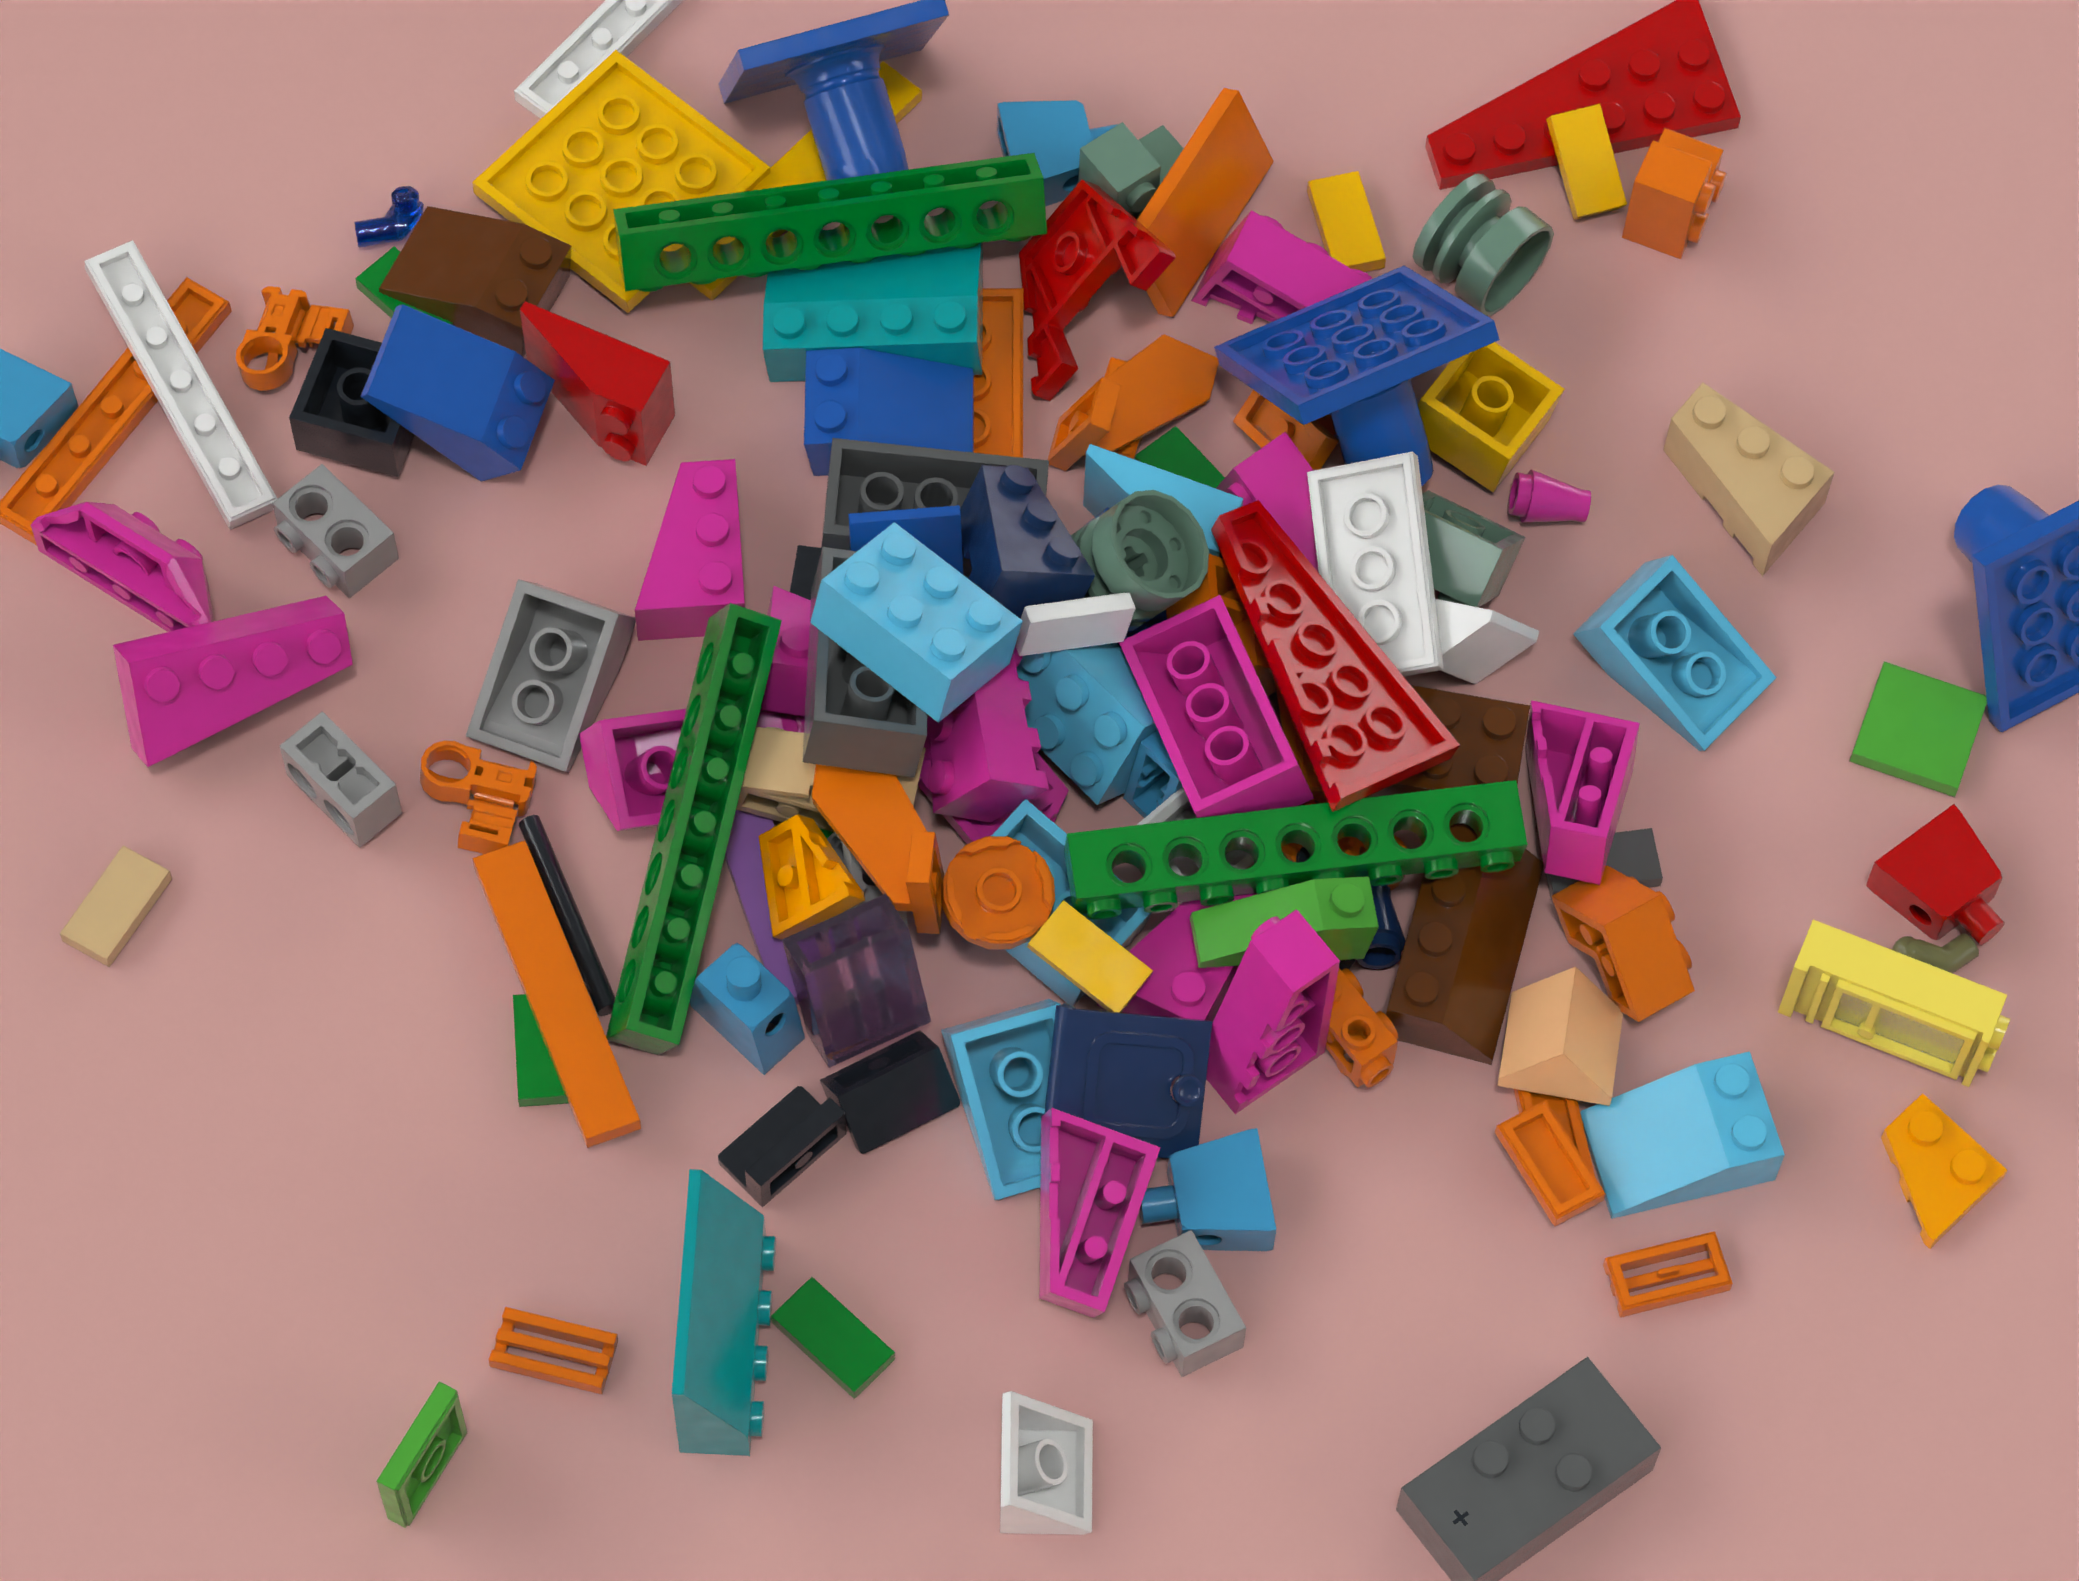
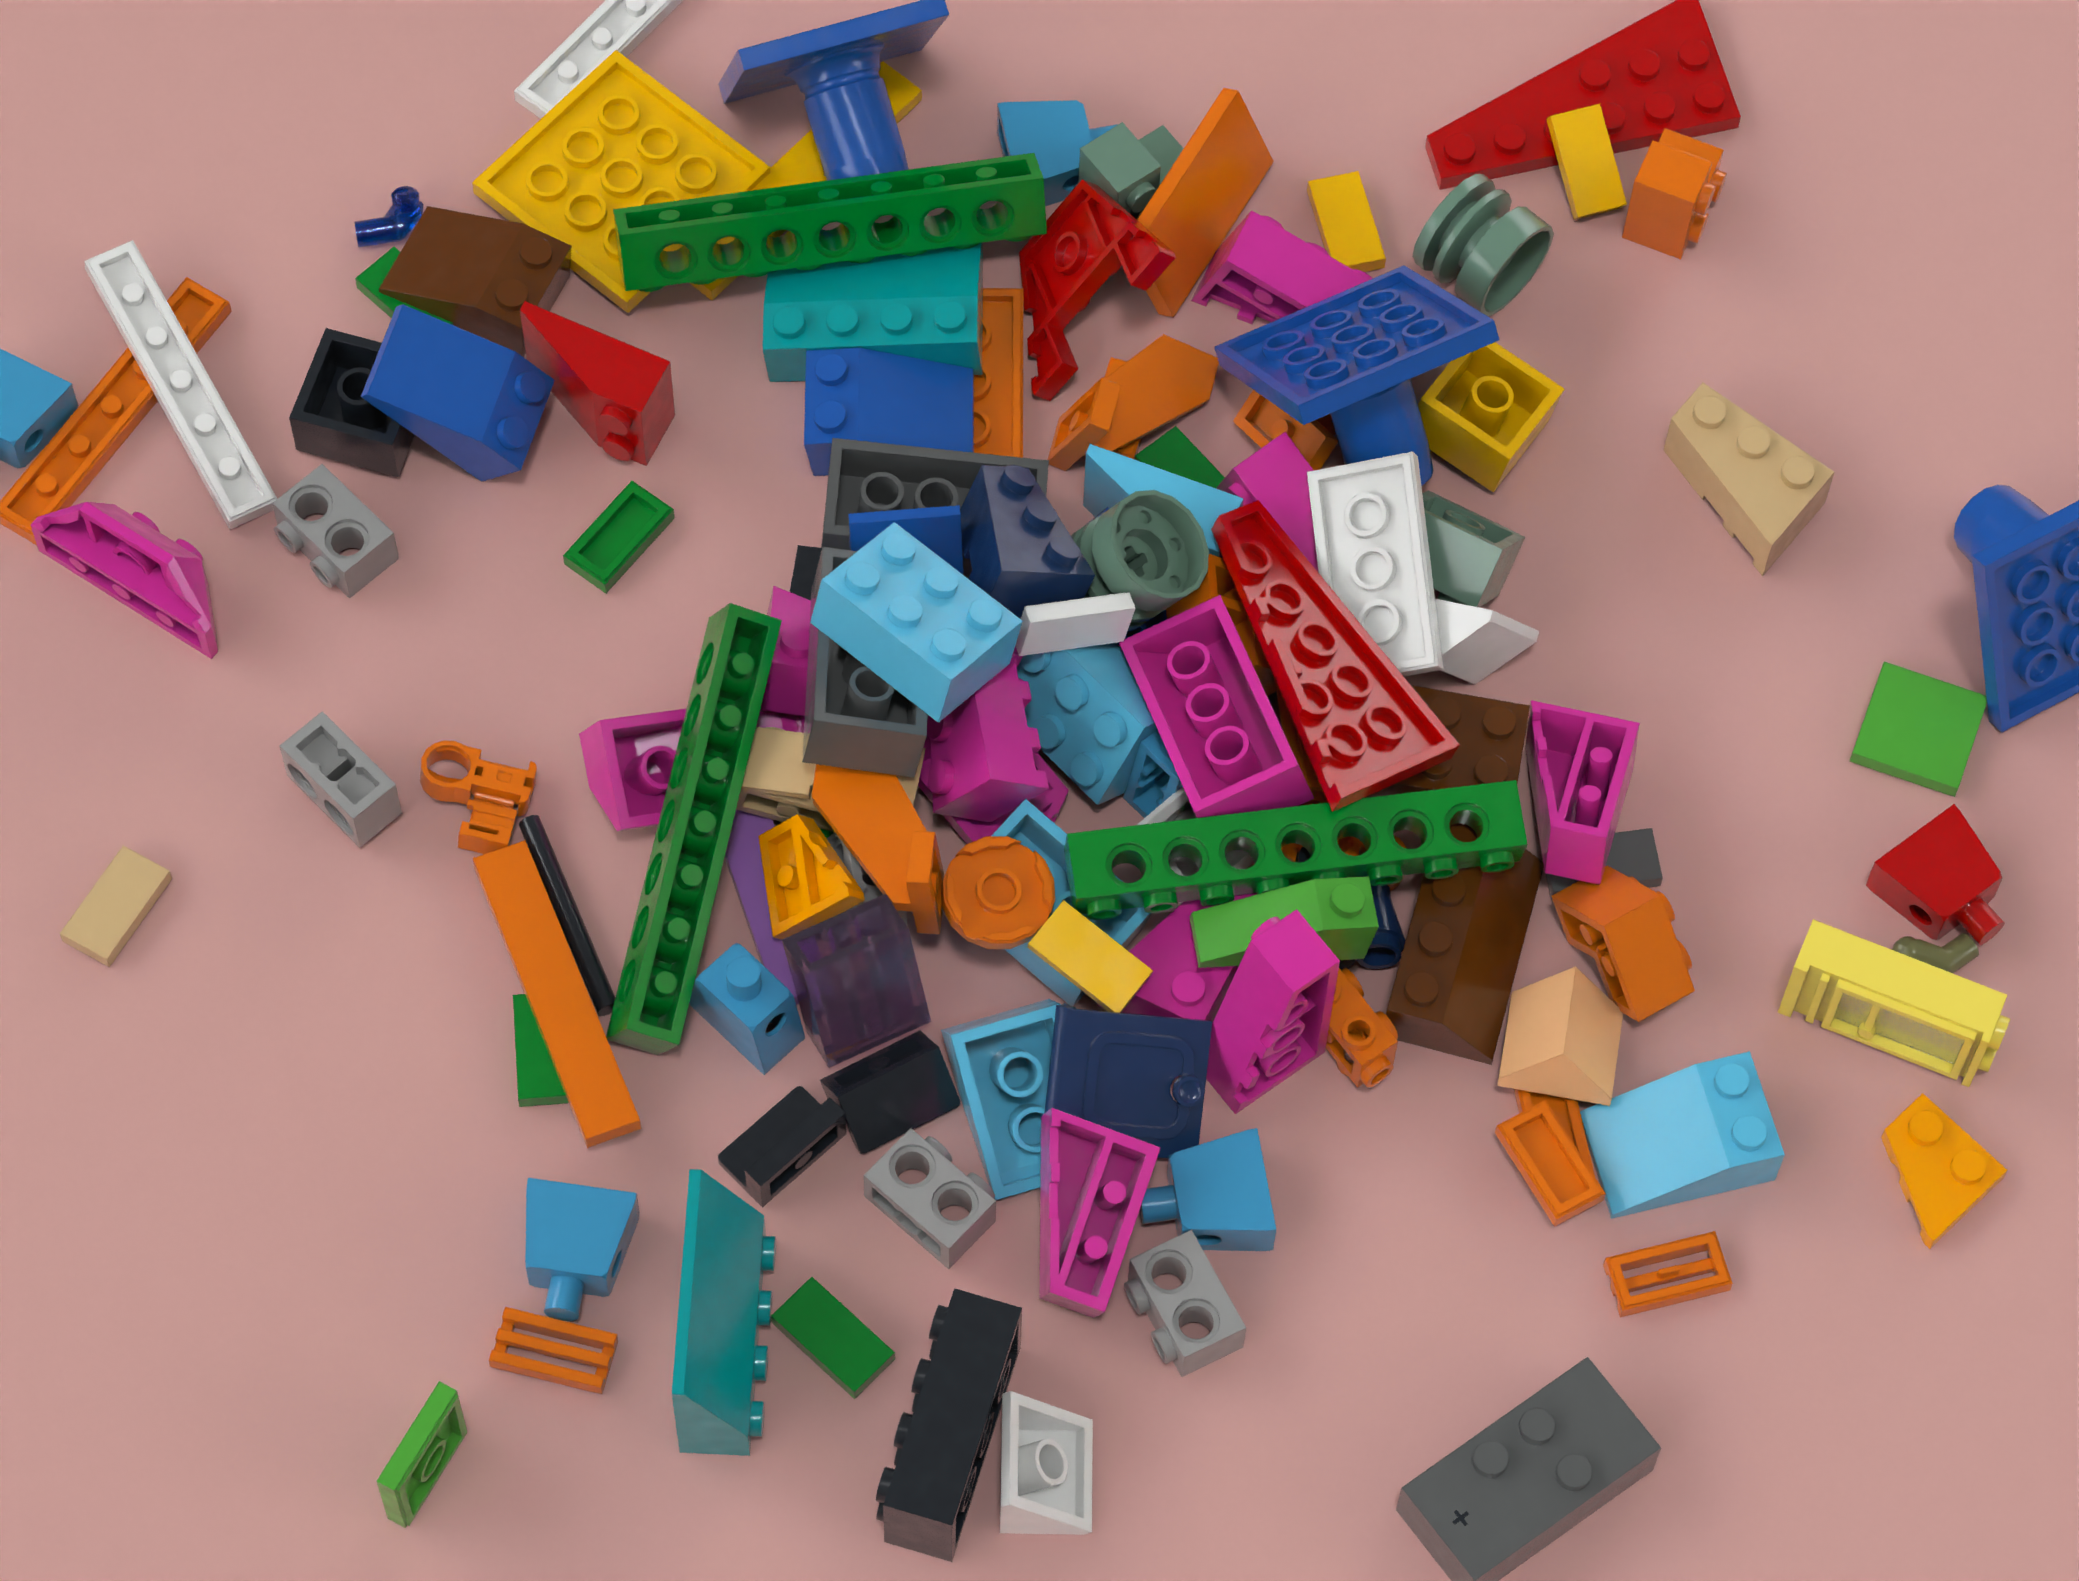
dark pink wedge [113,596,353,767] -> none
orange piece [235,286,354,391] -> none
light grey slope [466,579,636,772] -> none
dark pink wedge [634,459,745,641] -> none
dark pink cone [1508,469,1591,523] -> none
medium azure slope [1573,555,1777,751] -> none
none -> dark azure torso [525,1178,640,1321]
none -> green tile [563,481,675,594]
none -> light grey brick [864,1128,996,1269]
none -> black brick [876,1288,1022,1562]

